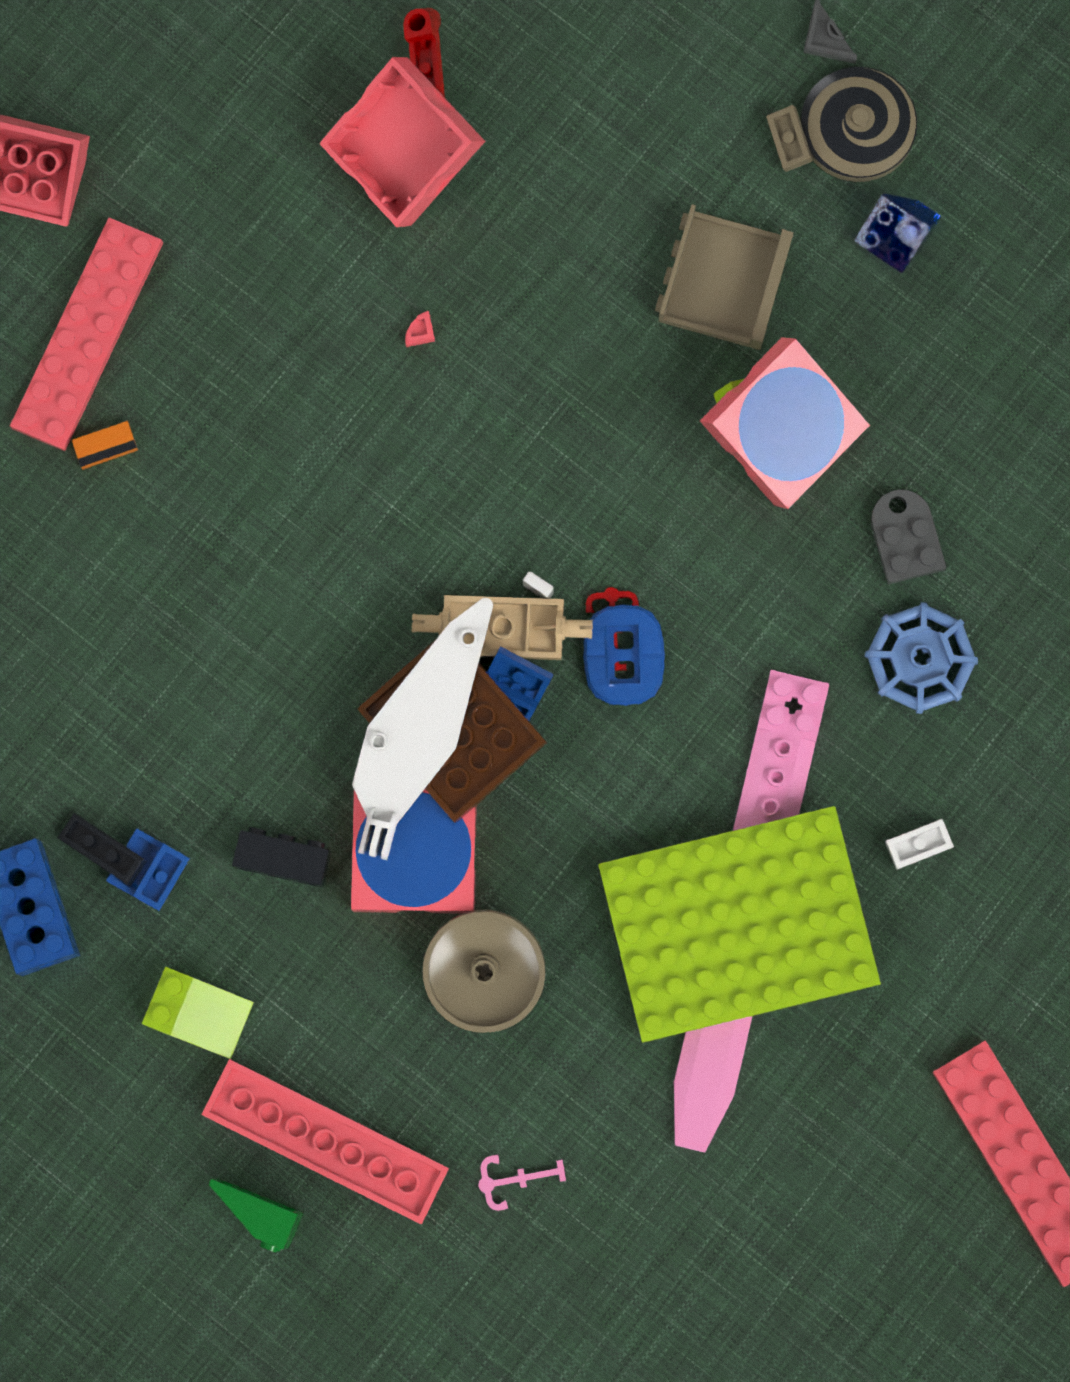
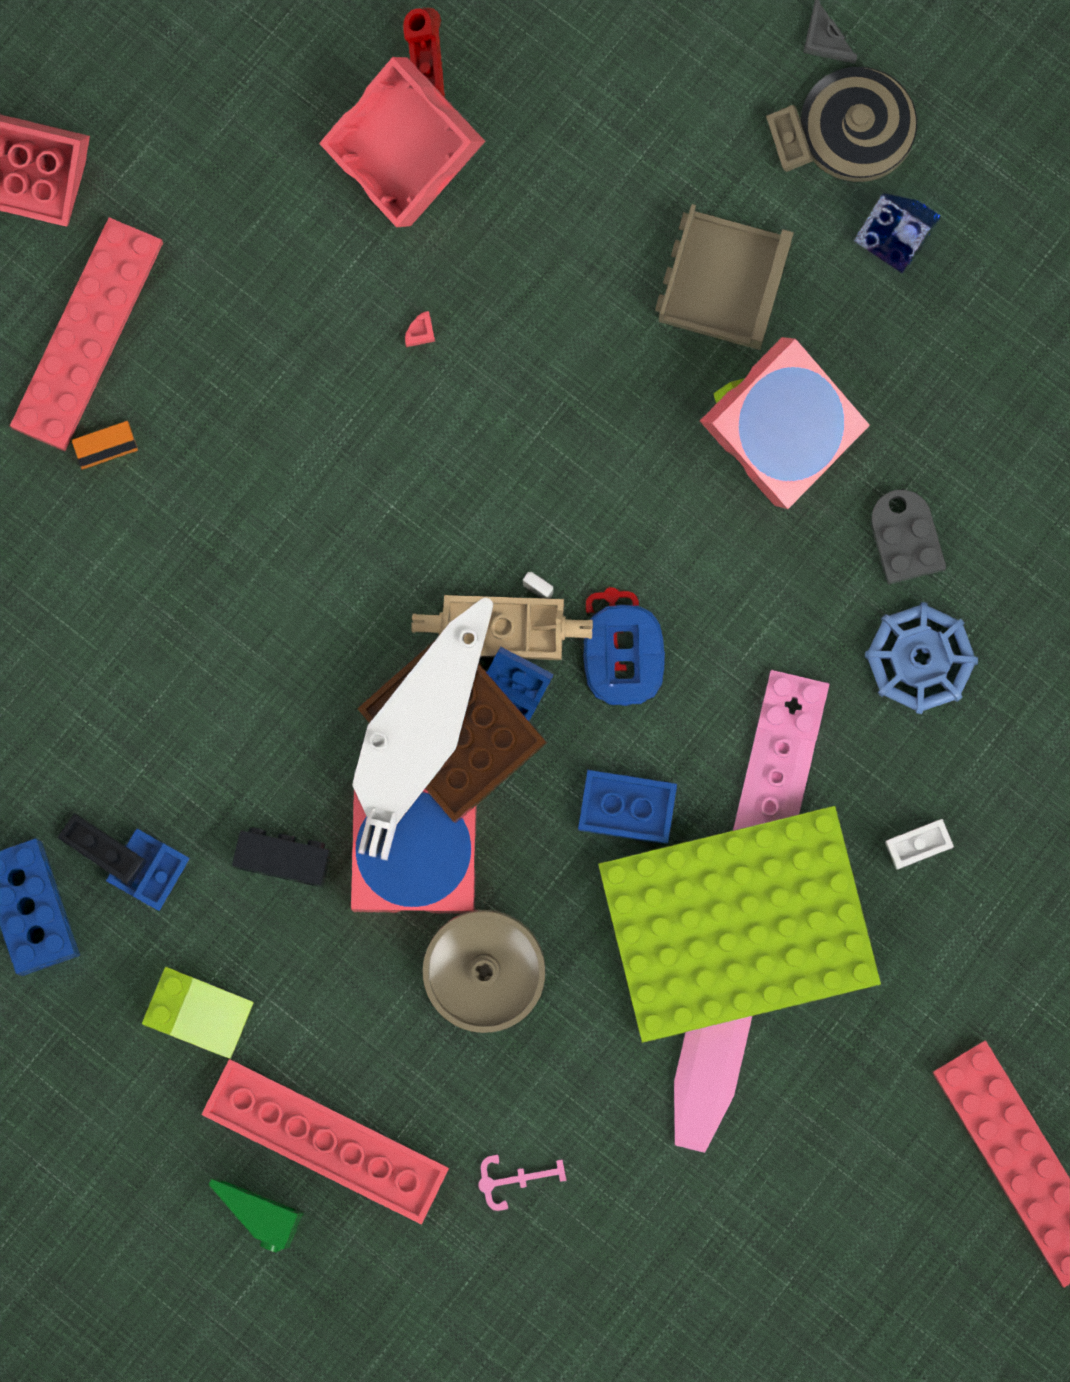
none -> blue plate [578,770,677,845]

